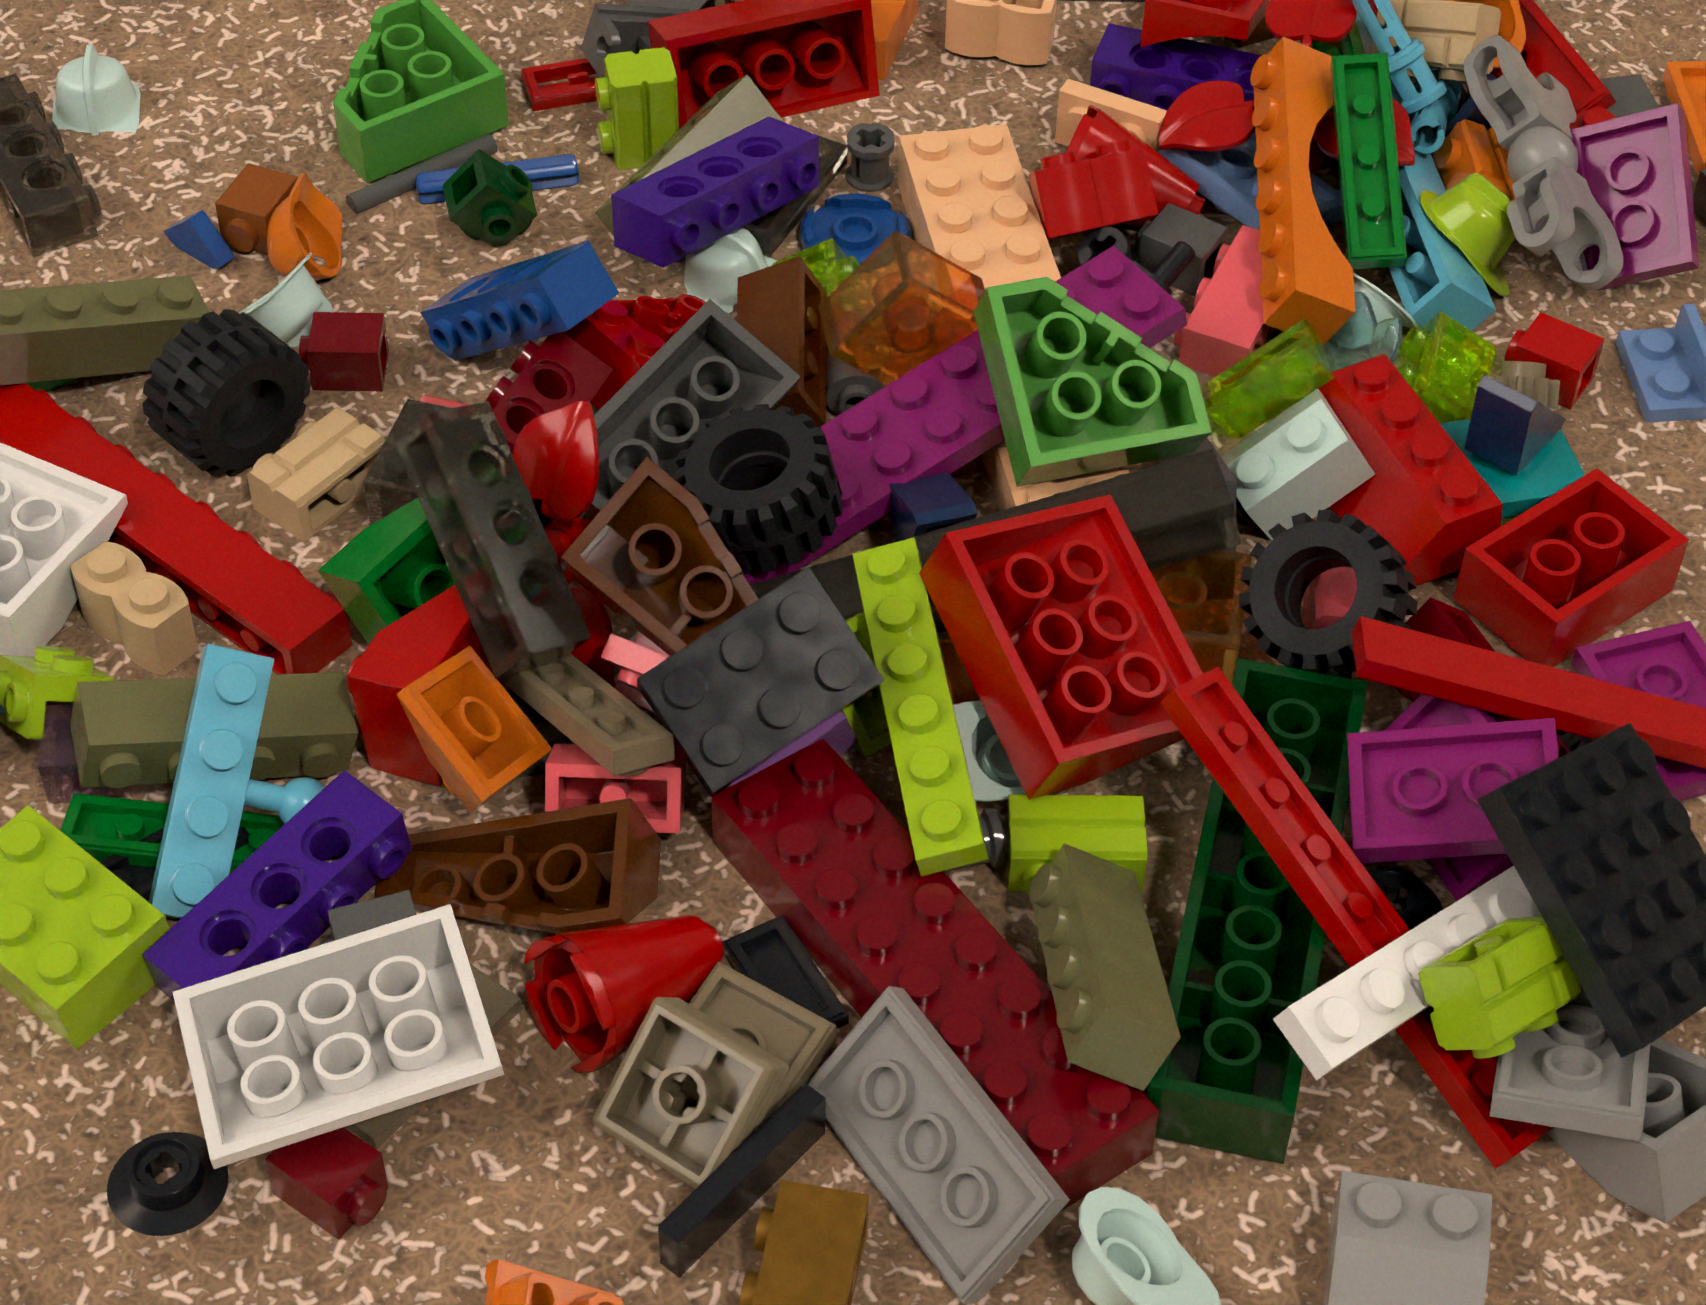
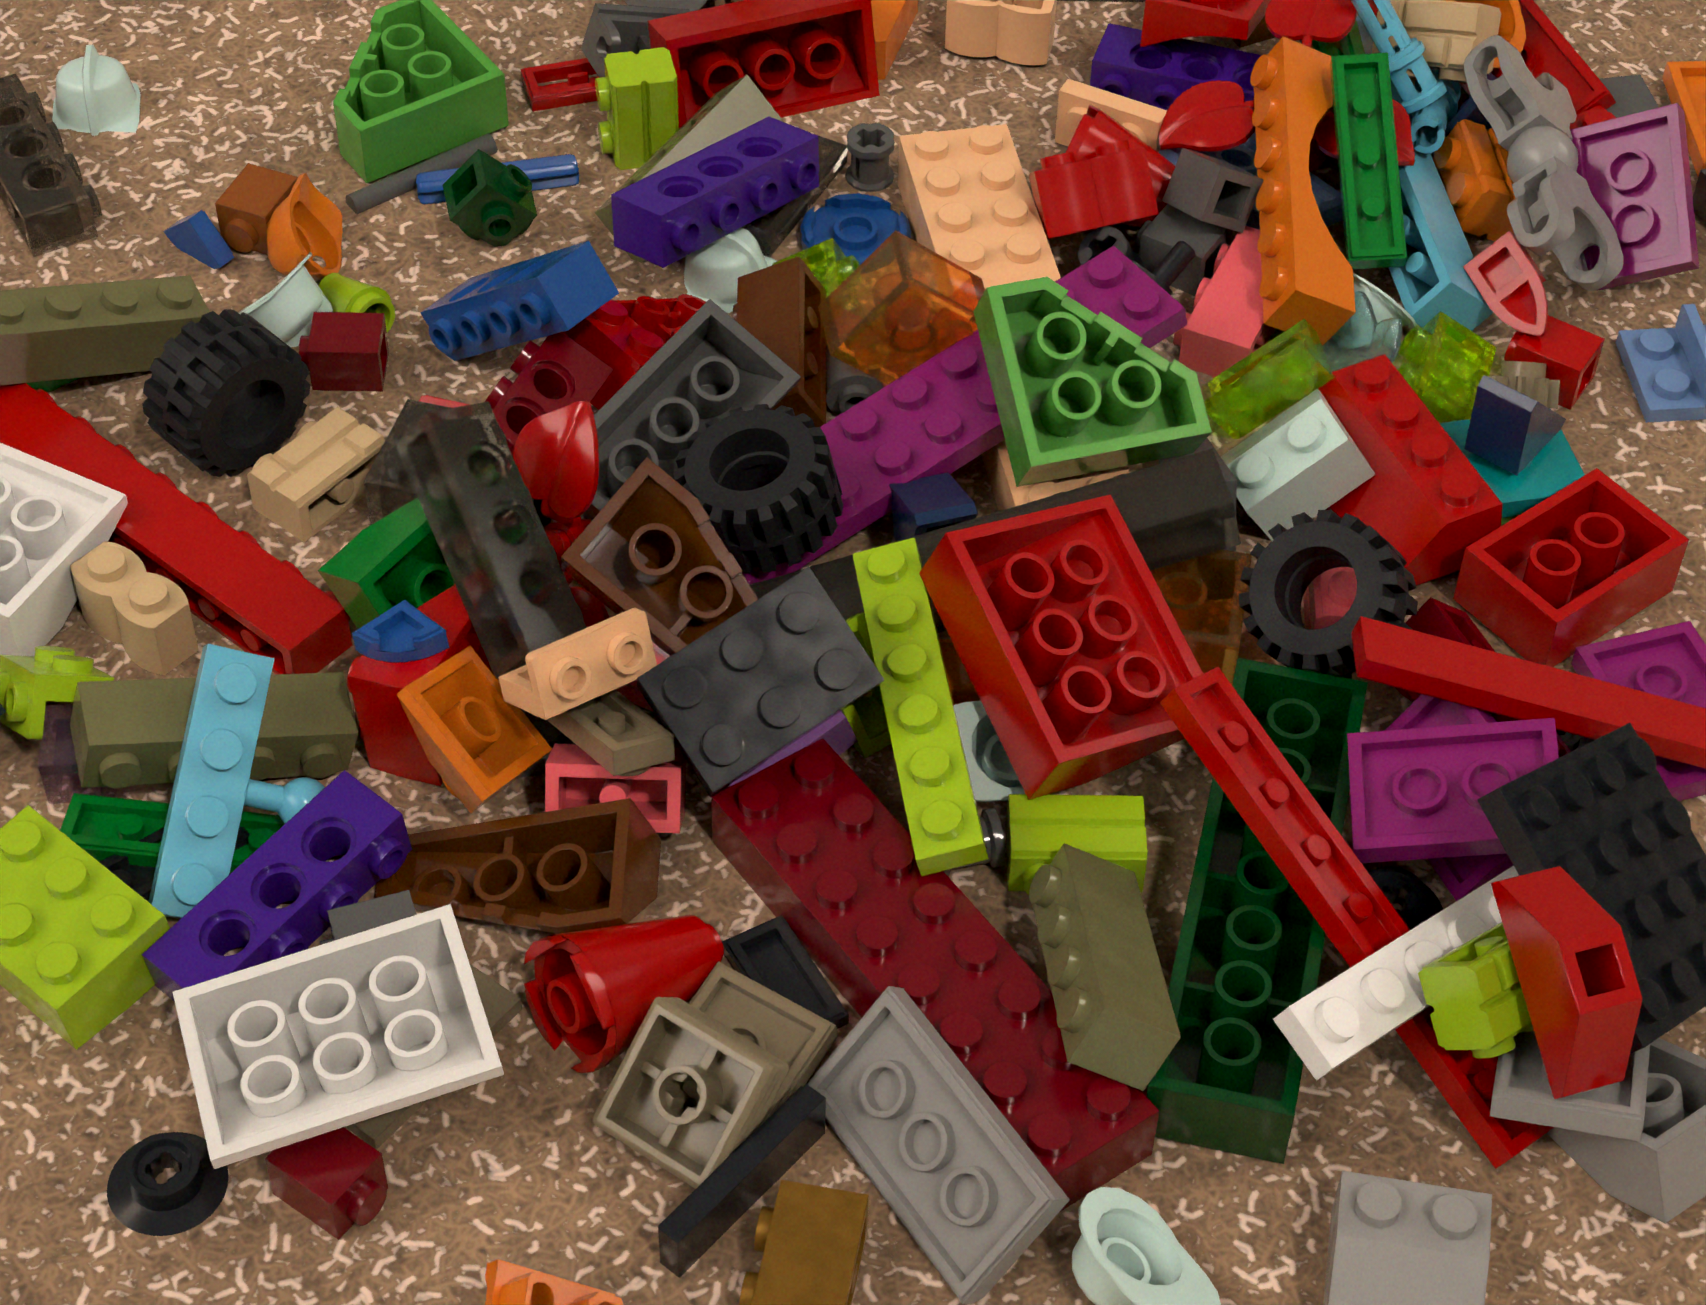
lime piece [1419,173,1515,297] -> none
none -> lime cone [318,273,395,333]
none -> blue tile [352,600,449,662]
none -> light nougat bracket [498,608,657,720]
none -> dark grey brick [1162,148,1264,233]
none -> plate [1463,231,1548,337]
none -> red slope [1491,866,1643,1099]

